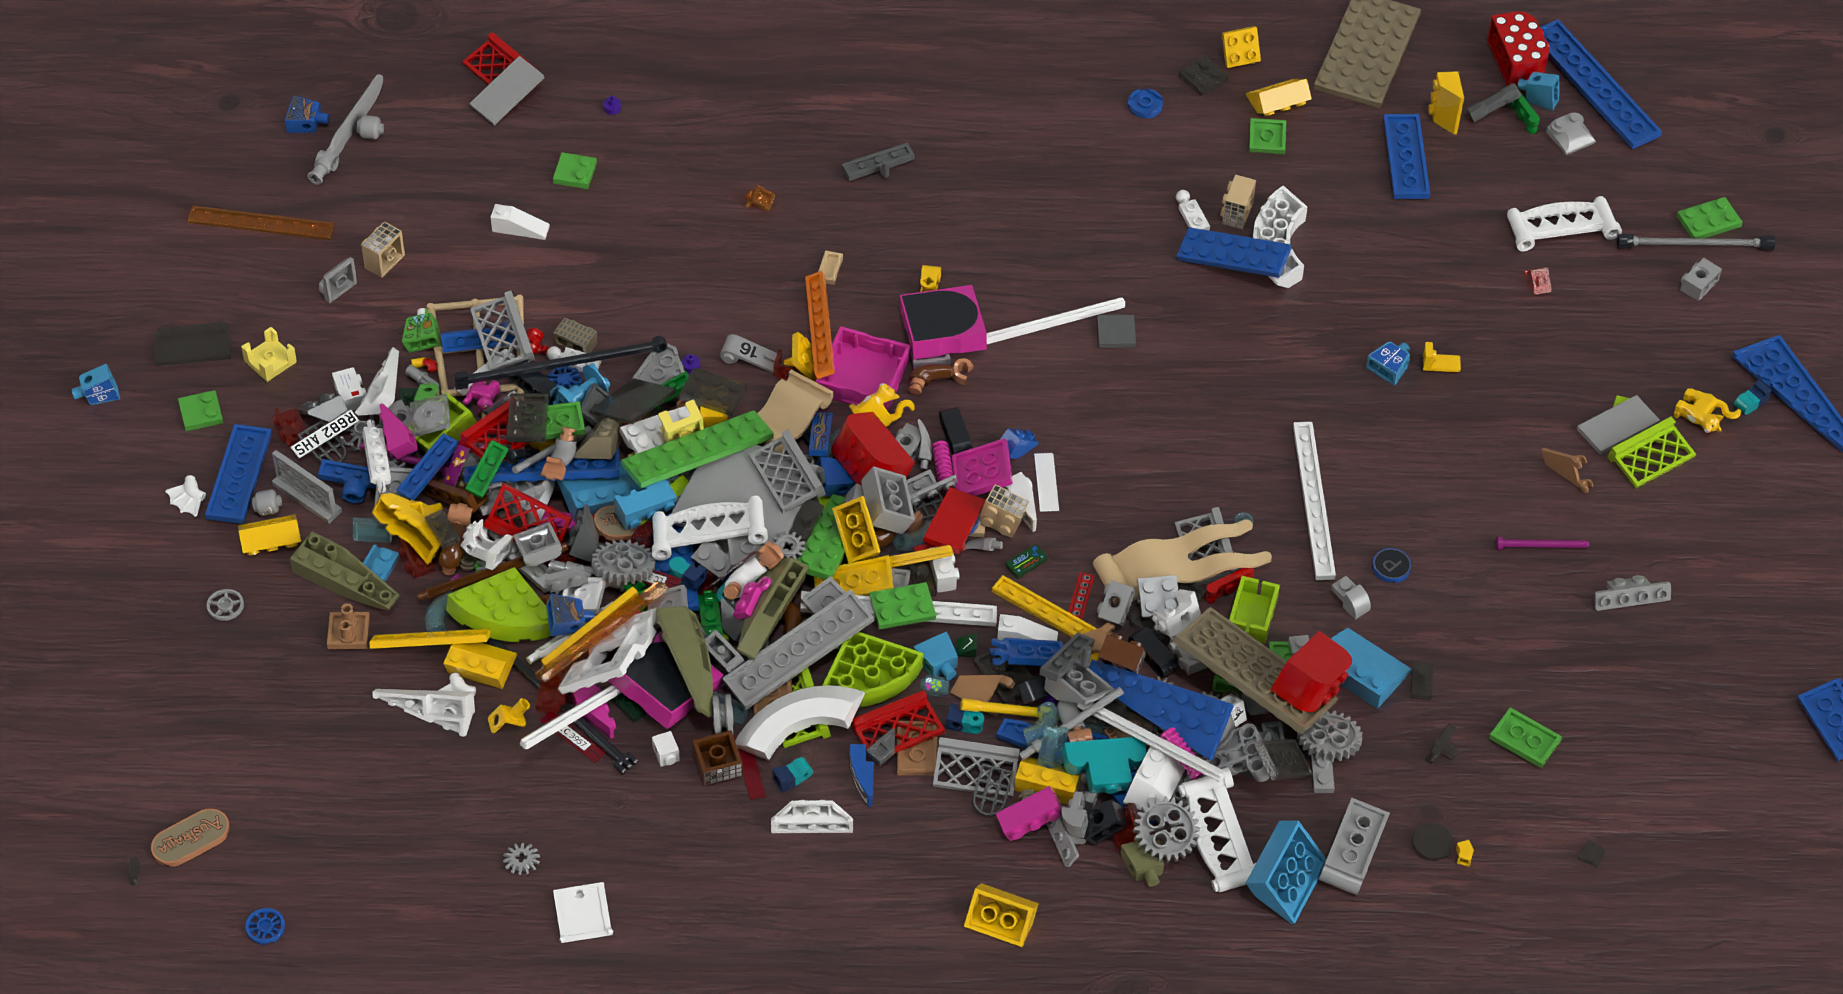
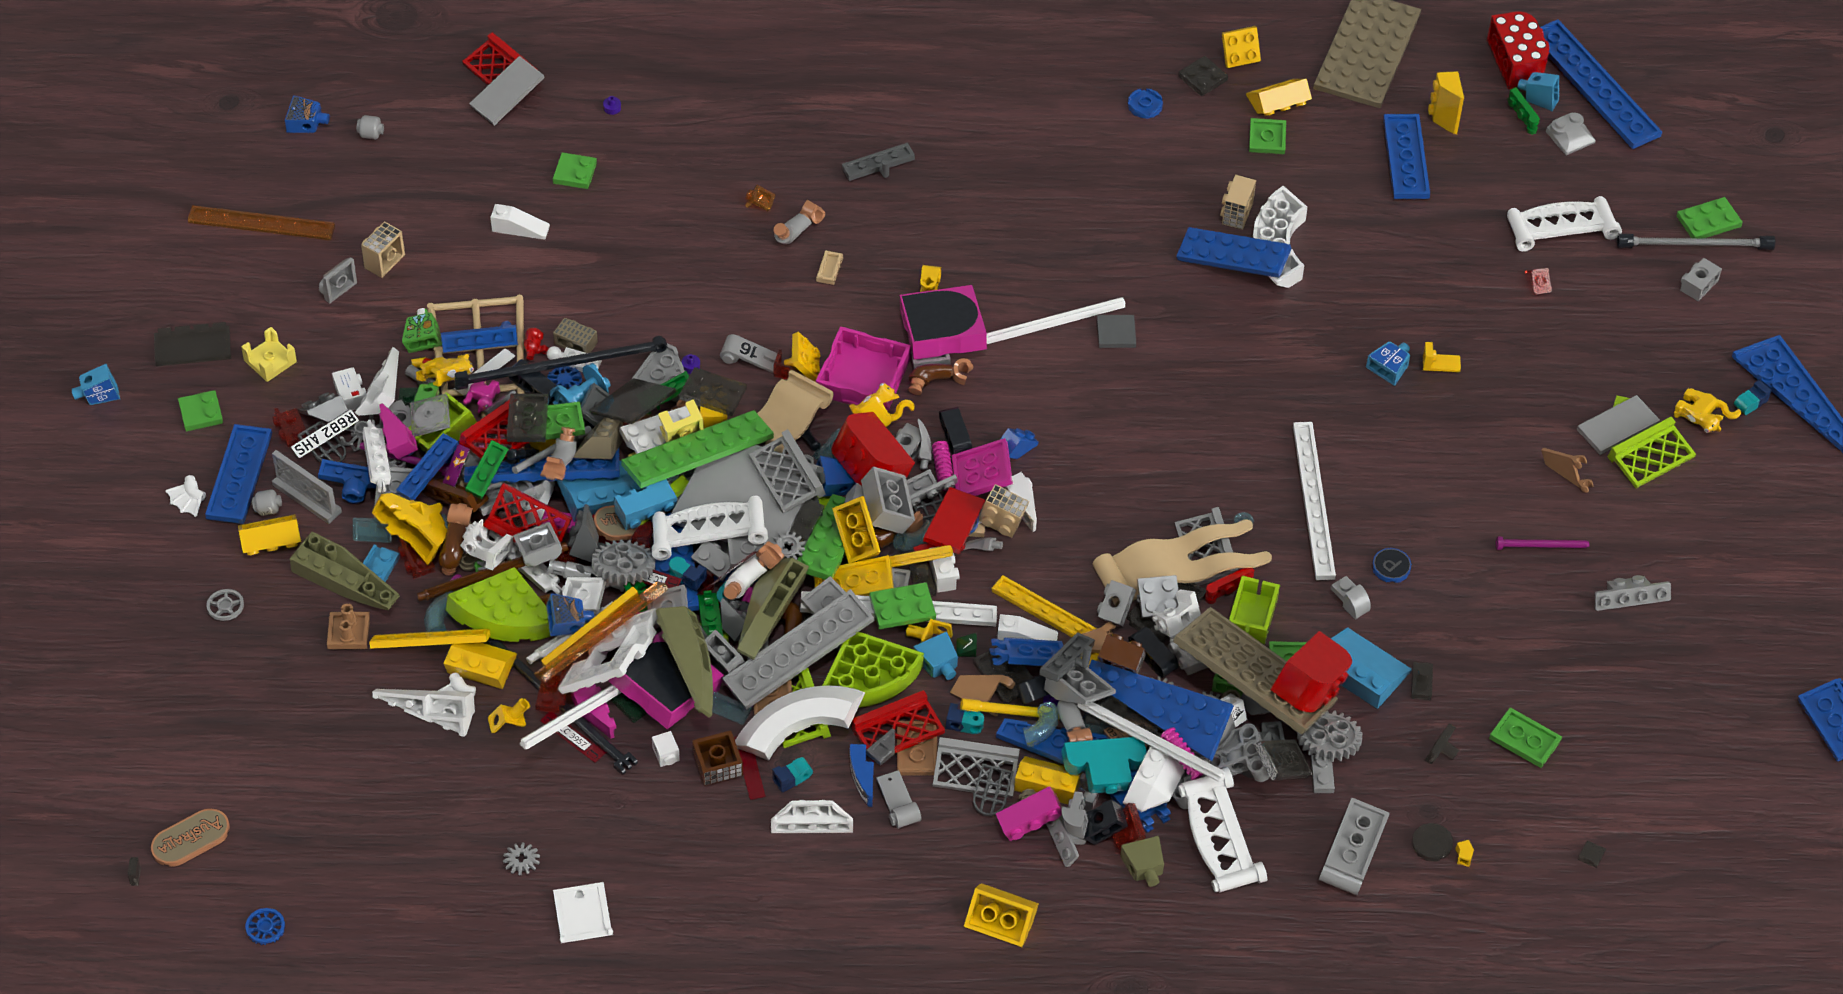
light grey piece [307,74,383,185] -> none
clear smoke tile [425,509,461,549] -> none
light grey fence [470,291,535,370] -> none
light grey plate [545,565,588,593] -> none
light grey wheel [712,694,734,734] -> none
dark pink hinge [733,576,771,619] -> none
orange plate [805,271,835,379] -> none
blue tile [809,412,833,457] -> none
clear light blue brick [920,675,950,697] -> none
dark green tile [1005,544,1048,579] -> none
light grey bar [1019,687,1124,760] -> none
white sticker [1034,453,1059,512] -> none
clear light blue slope [1038,726,1069,768] -> none
red sticker [1068,572,1095,618] -> none
light grey gear [1133,796,1200,863] -> none
white plate [1176,190,1210,230] -> none
dark azure slope [1246,820,1327,924] -> none
light grey plate [1288,635,1309,656] -> none
dark grey axle [1467,83,1521,122] -> none
none -> yellow animal [416,354,474,387]
none -> piece [774,200,825,244]
none -> light grey door [876,770,921,828]
none -> yellow bracket [906,619,953,643]

